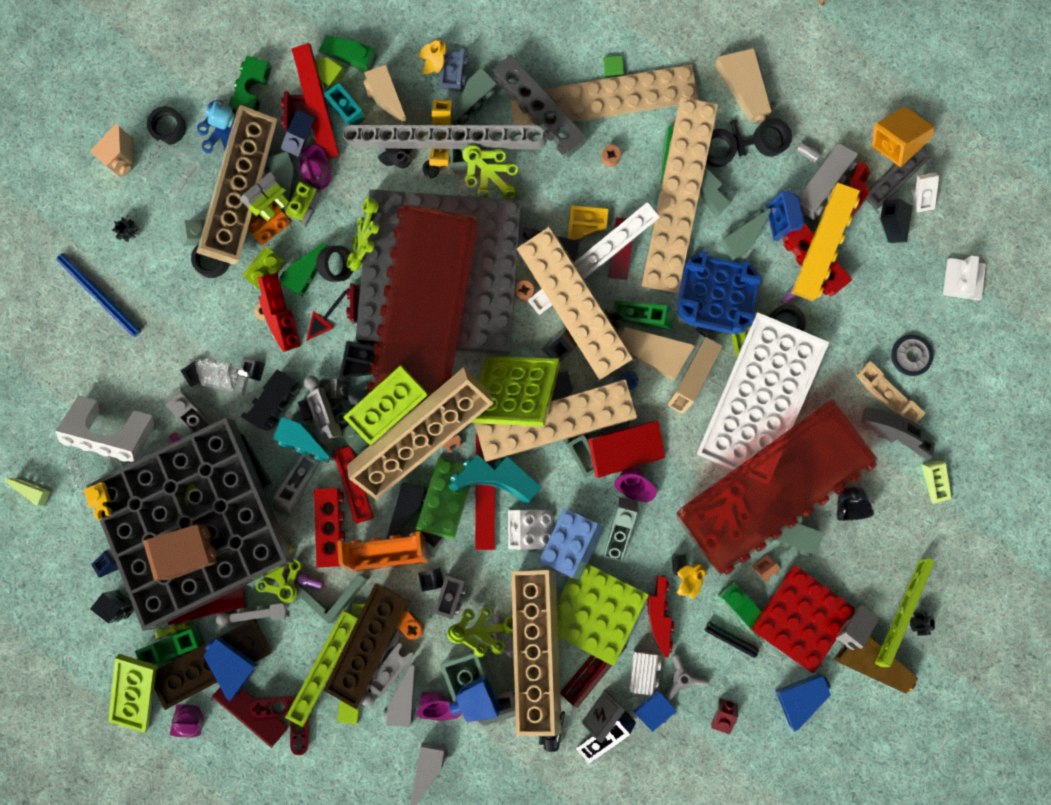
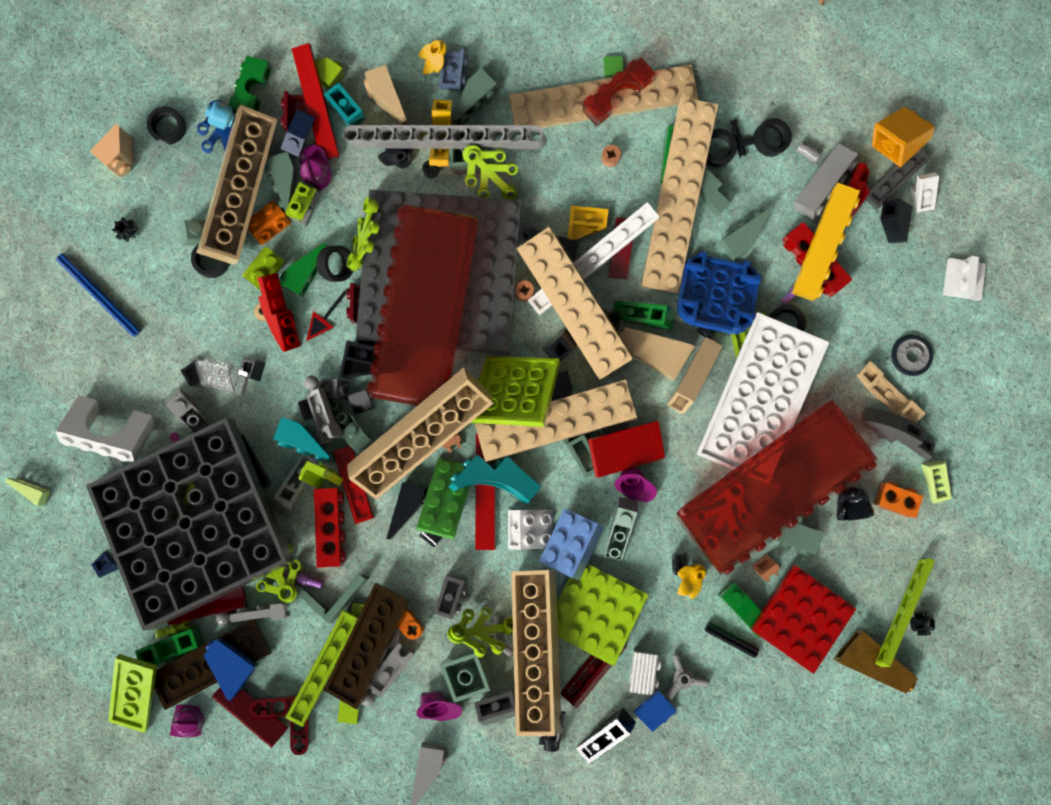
yellow plate [84,482,112,520] -> none
black brick [90,590,133,624] -> none
nougat slope [143,524,217,580] -> none
lime hips [240,172,289,221] -> none
black wedge [240,369,300,431] -> none
green slope [318,35,376,72] -> none
orange windscreen [337,531,429,572] -> none
lime plate [343,364,429,446] -> none
light grey slope [384,663,416,727] -> none
black slope [418,568,443,592] -> none
blue torso [449,674,501,722] -> none
dark grey brick [494,55,586,158] -> none
dark grey tile [581,690,625,743] -> none
blue tile [620,371,639,390] -> none
red slope [647,576,674,658] -> none
dark red bracket [711,698,738,734] -> none
tan slope [715,48,771,123] -> none
blue slope [766,191,805,241] -> none
blue slope [775,673,831,732] -> none
light grey hinge [836,604,880,650] -> none
none -> lime bracket [299,461,343,489]
none -> clear red arch [582,57,656,127]
none -> orange brick [874,481,923,518]

